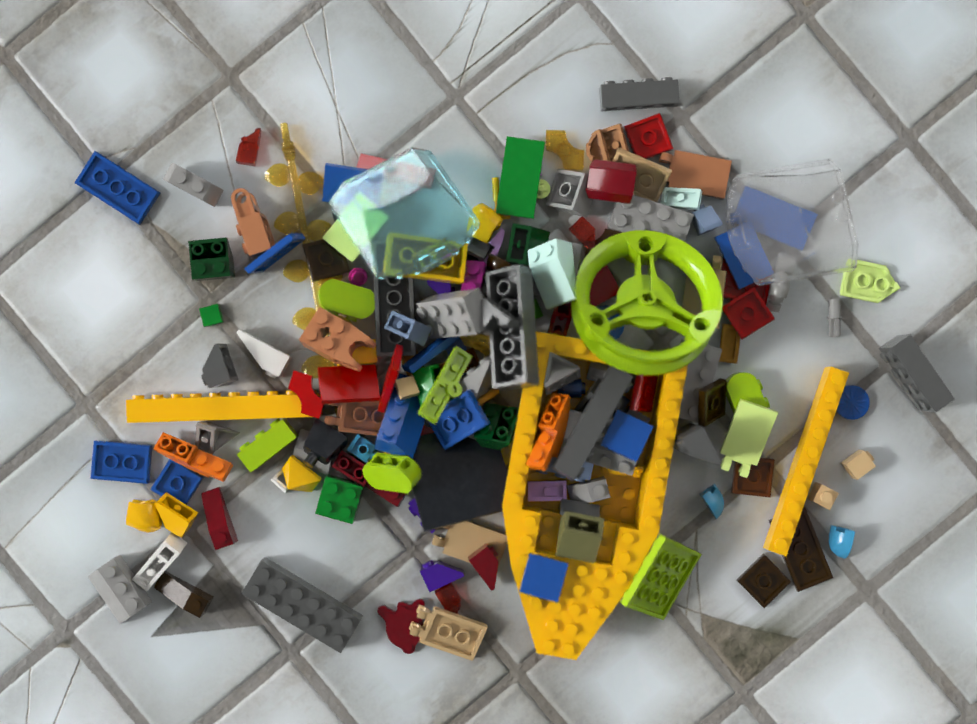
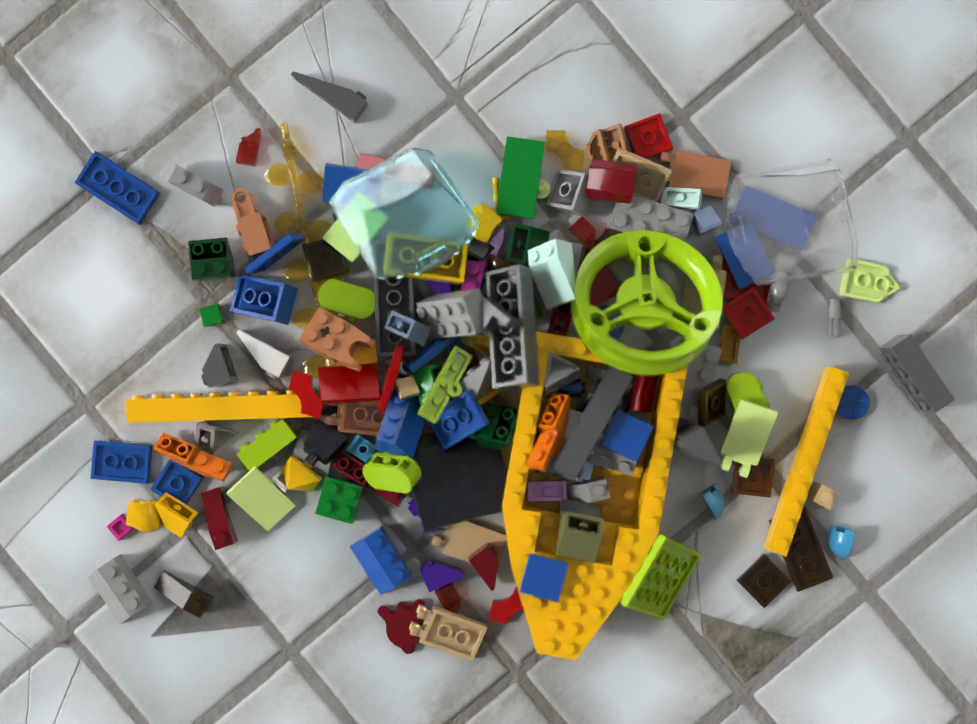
white slope [132,532,187,591] -> none
dark grey brick [241,557,363,653] -> none
dark pink plate [348,267,368,286] -> none
dark grey brick [599,77,680,111] -> none
tan brick [841,450,876,480] -> none
none -> dark pink tile [107,514,134,541]
none -> yellowish green tile [227,466,296,531]
none -> blue slope [230,274,298,325]
none -> dark grey slope [291,71,368,123]
none -> blue slope [349,526,413,595]
none -> red tile [488,586,524,624]

